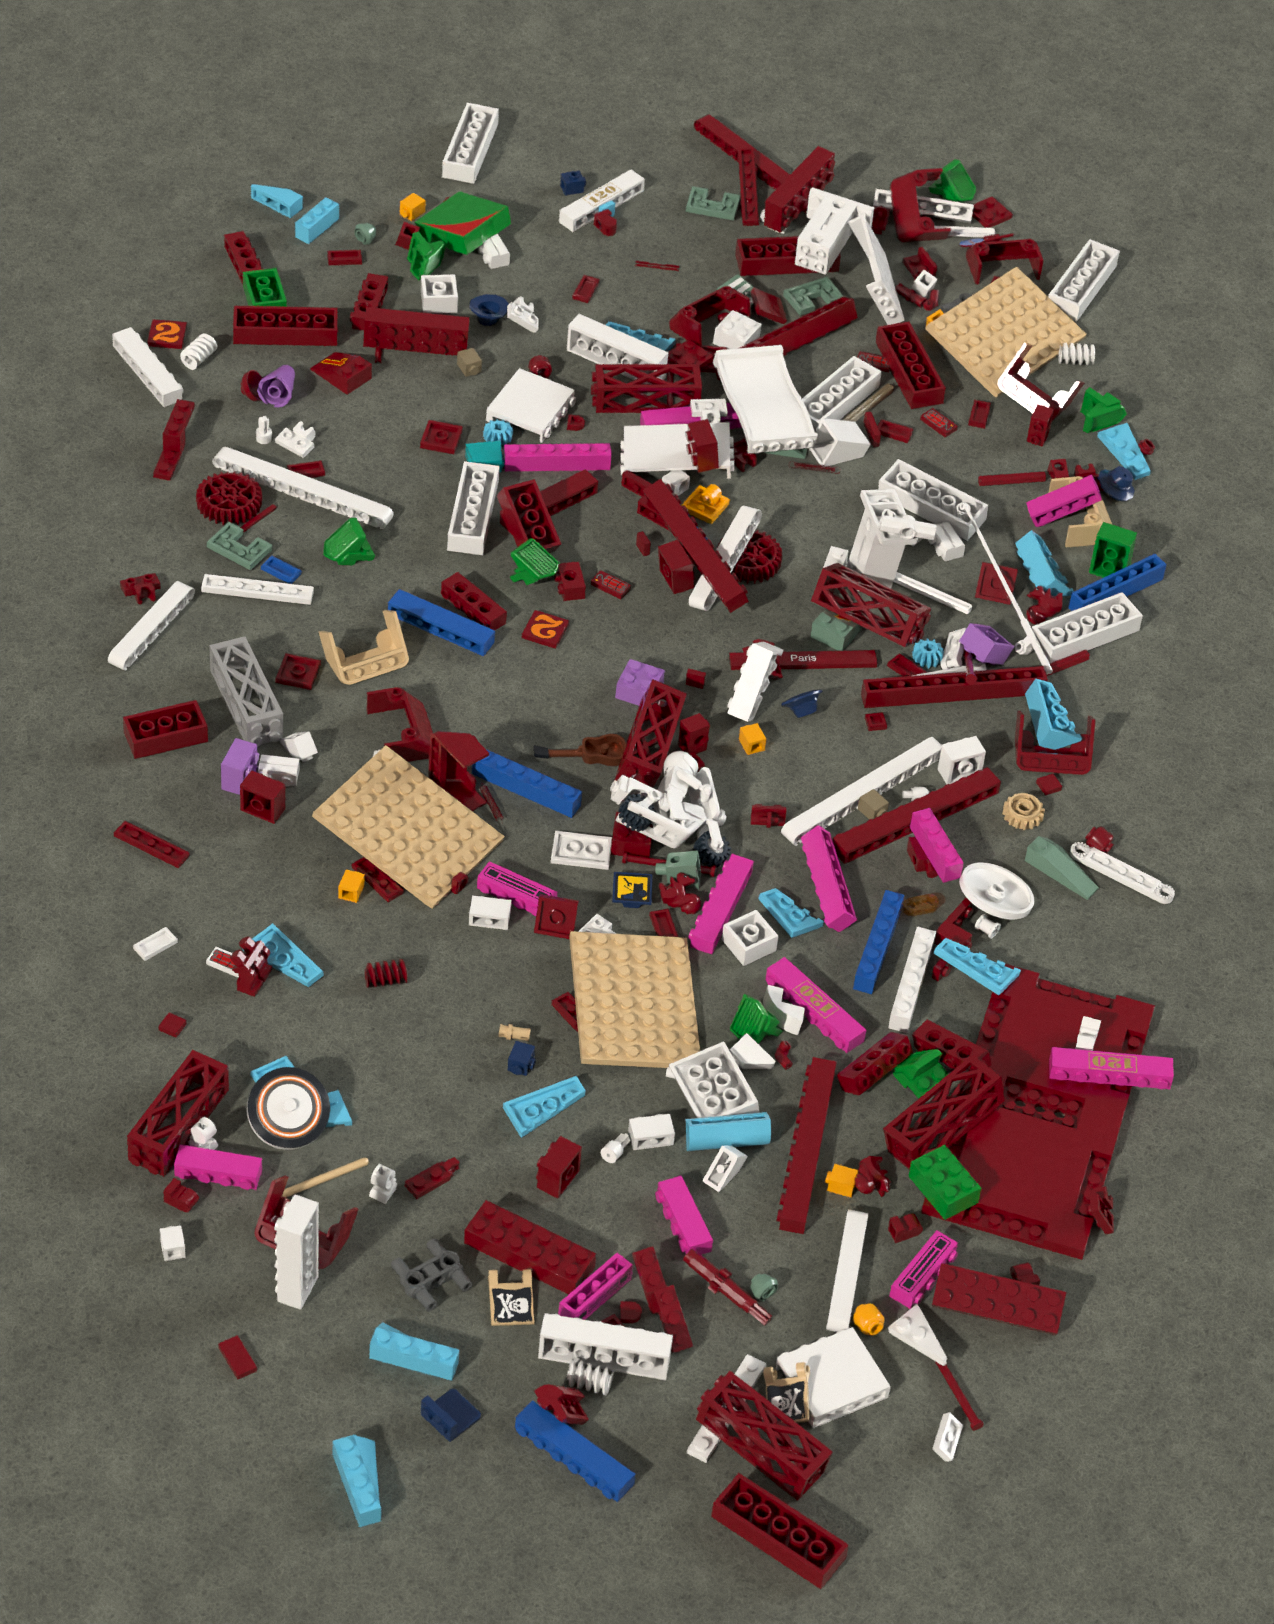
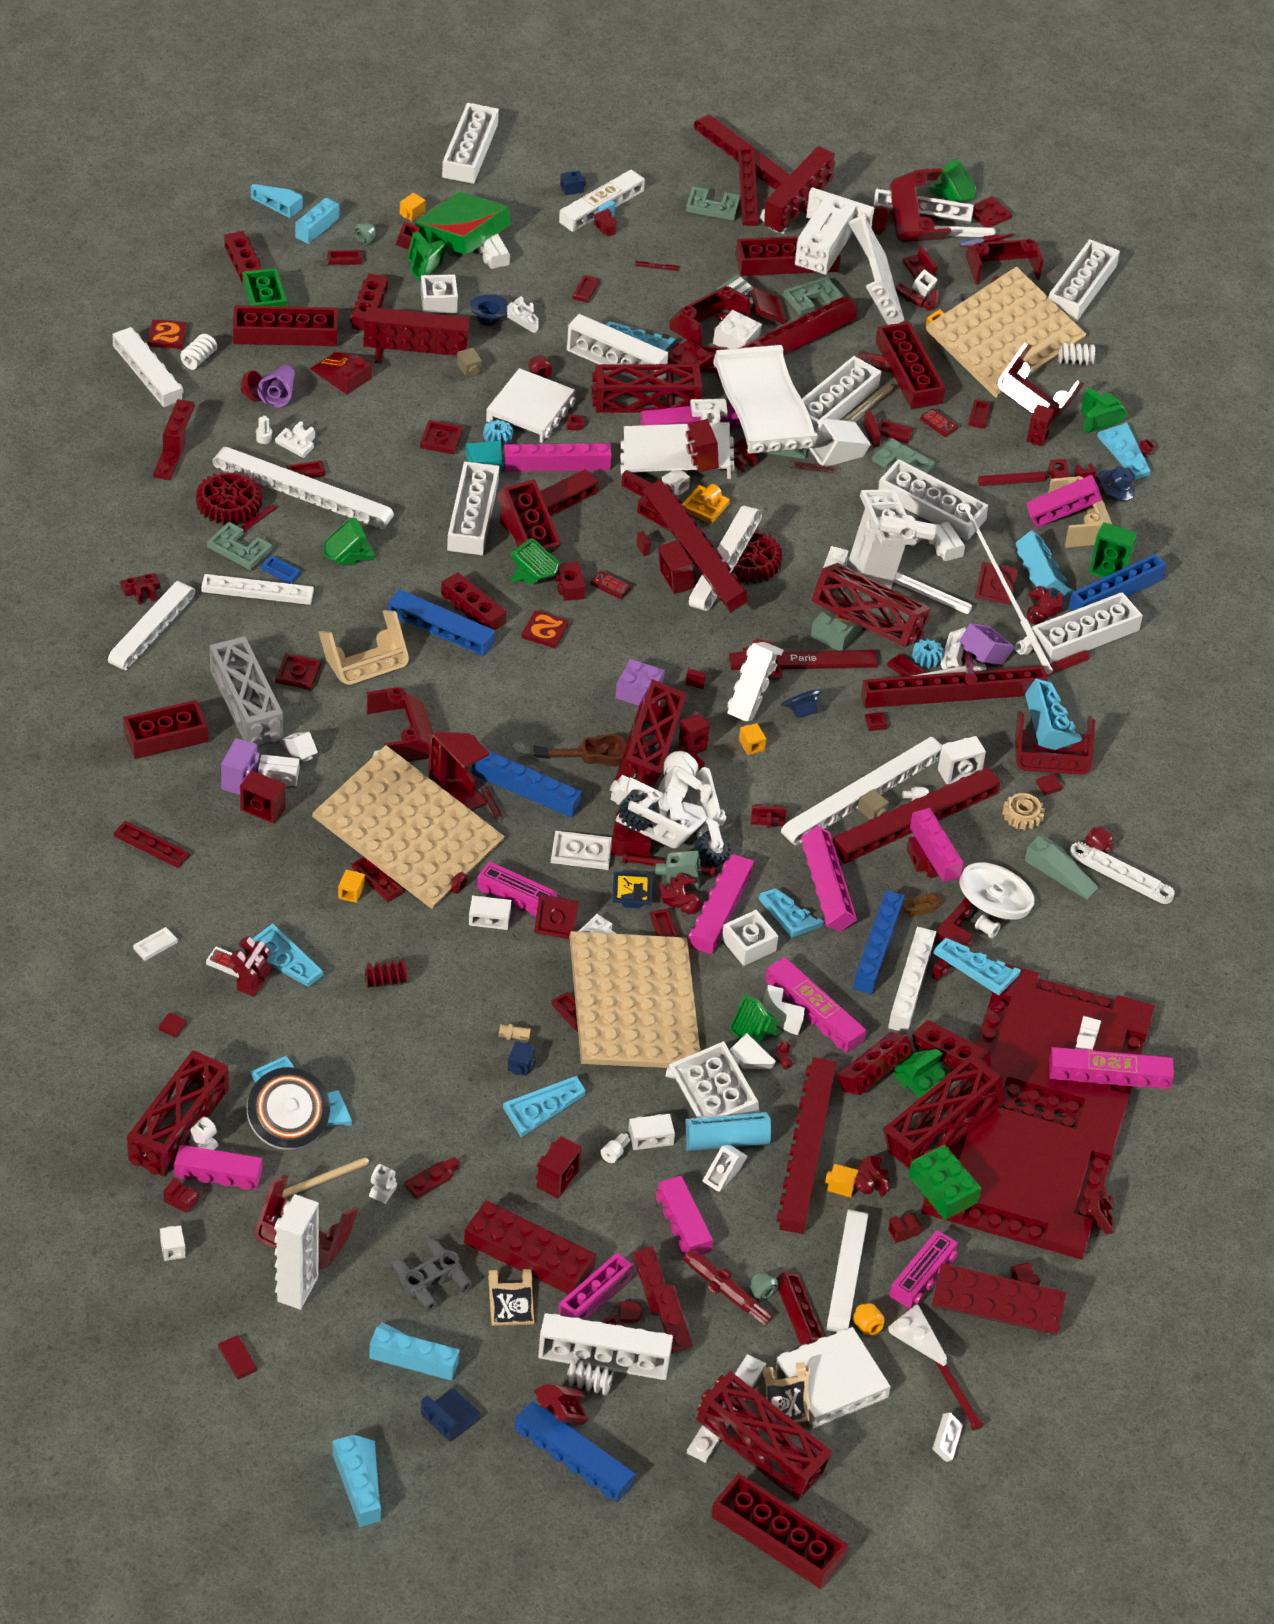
none -> dark red slope [776,1272,824,1346]
none -> sand green plate [872,439,935,473]

